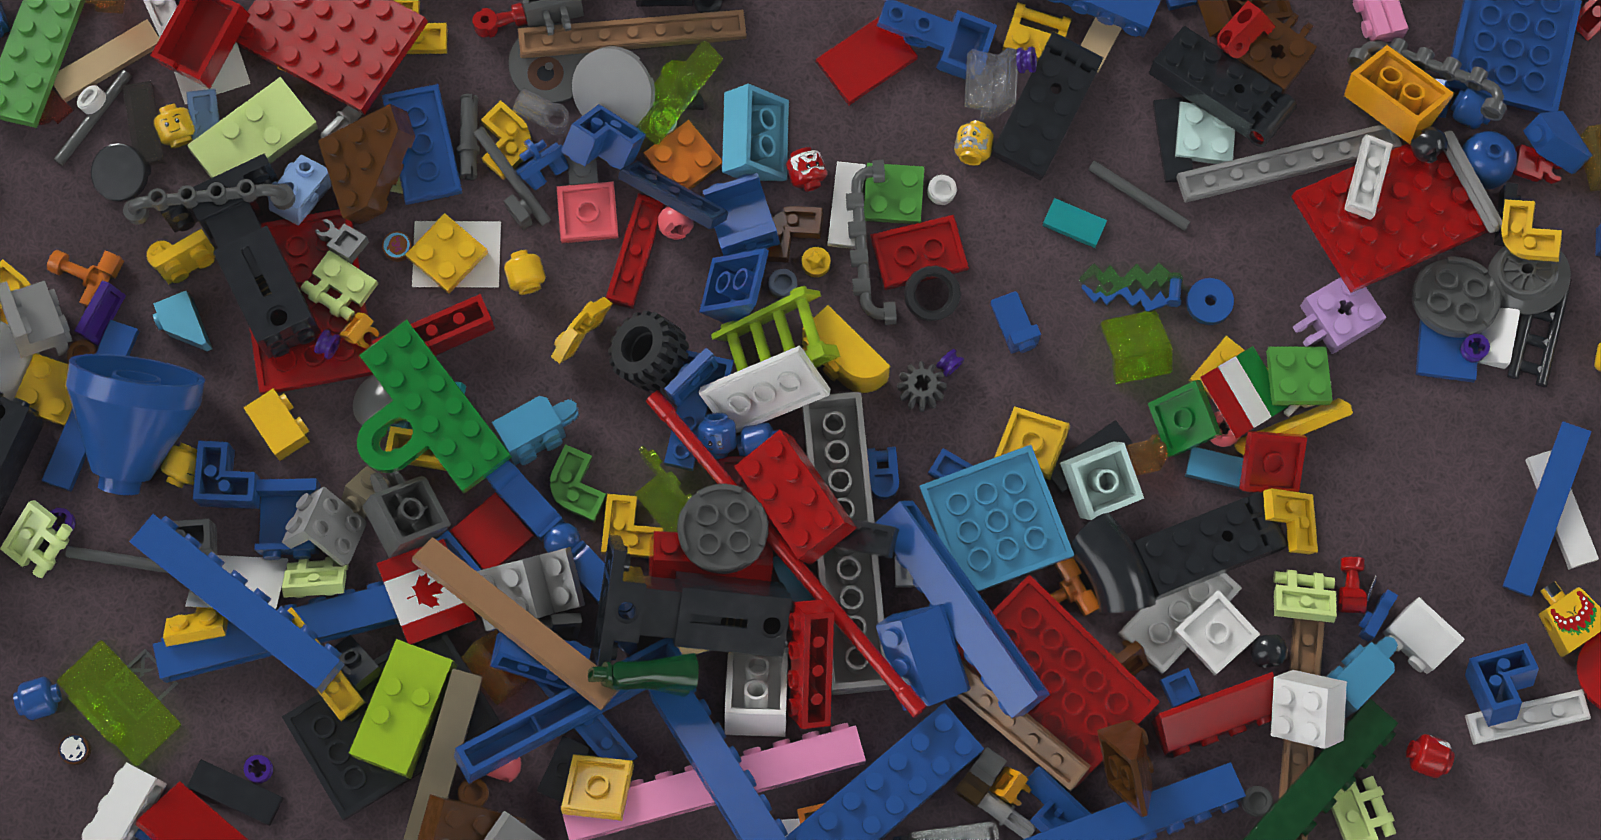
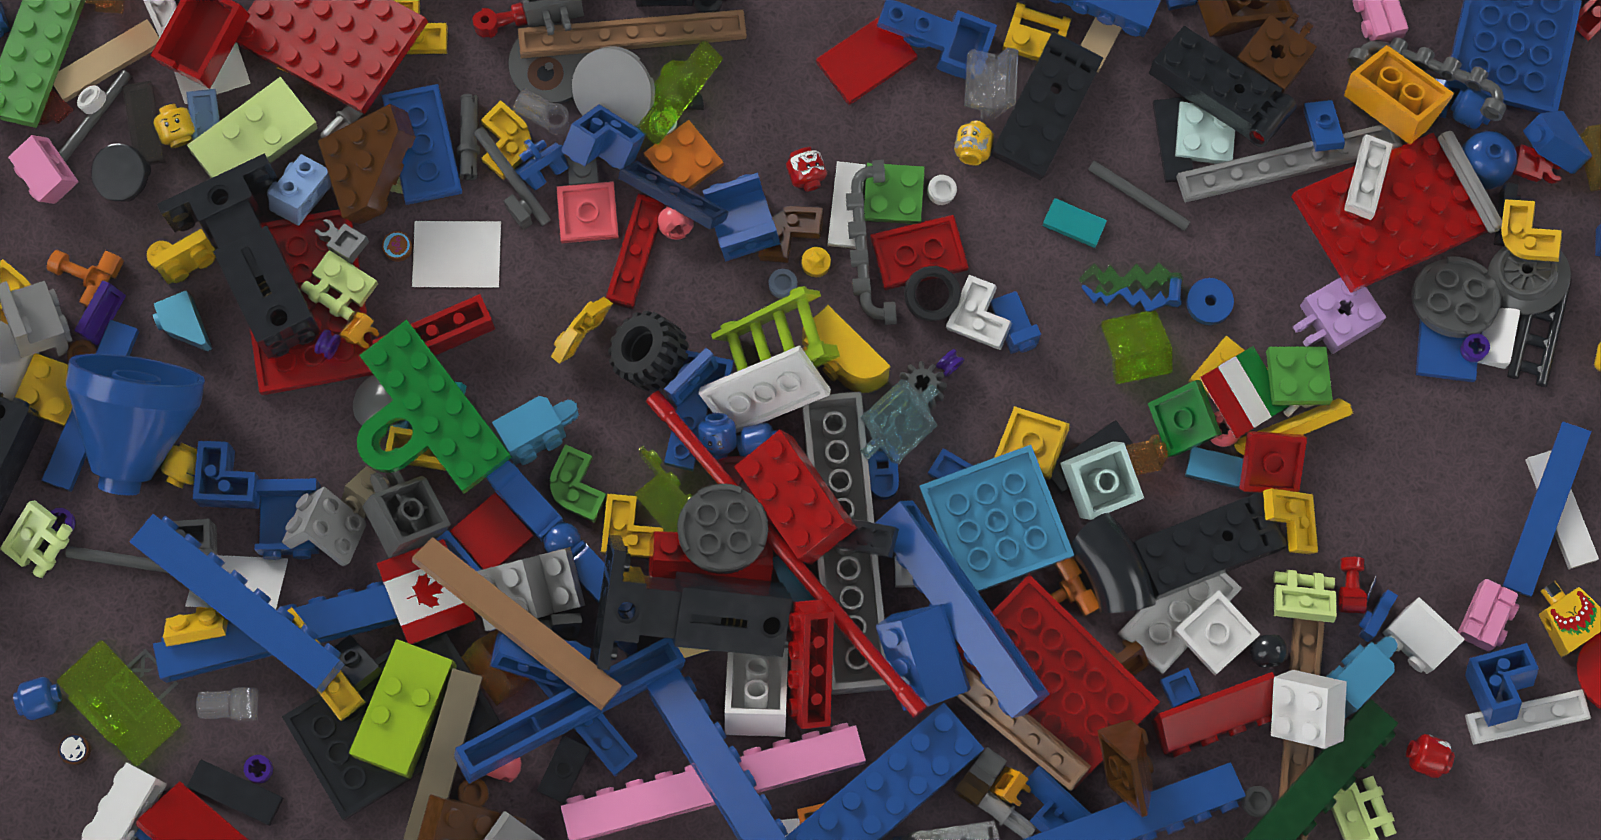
dark grey bar [123,179,295,225] -> none
yellow brick [244,388,310,461] -> none
yellowish green plate [282,557,348,598] -> none
yellow plate [405,213,488,294] -> none
yellow head [504,250,546,295] -> none
yellow tile [561,754,634,821] -> none
dark green piece [588,653,699,697] -> none
blue slope [699,248,769,323] -> none
medium azure slope [722,84,789,181] -> none
dark purple bush [1016,47,1037,73] -> none
red leg [1217,1,1276,58] -> none
black piece [1411,127,1448,163] -> none
none -> bright pink brick [8,135,79,204]
none -> clear piece [196,687,259,721]
none -> clear light blue plate [860,379,939,464]
none -> white plate [946,275,1012,350]
none -> blue plate [1303,100,1345,152]
none -> bright pink brick [1458,579,1519,652]

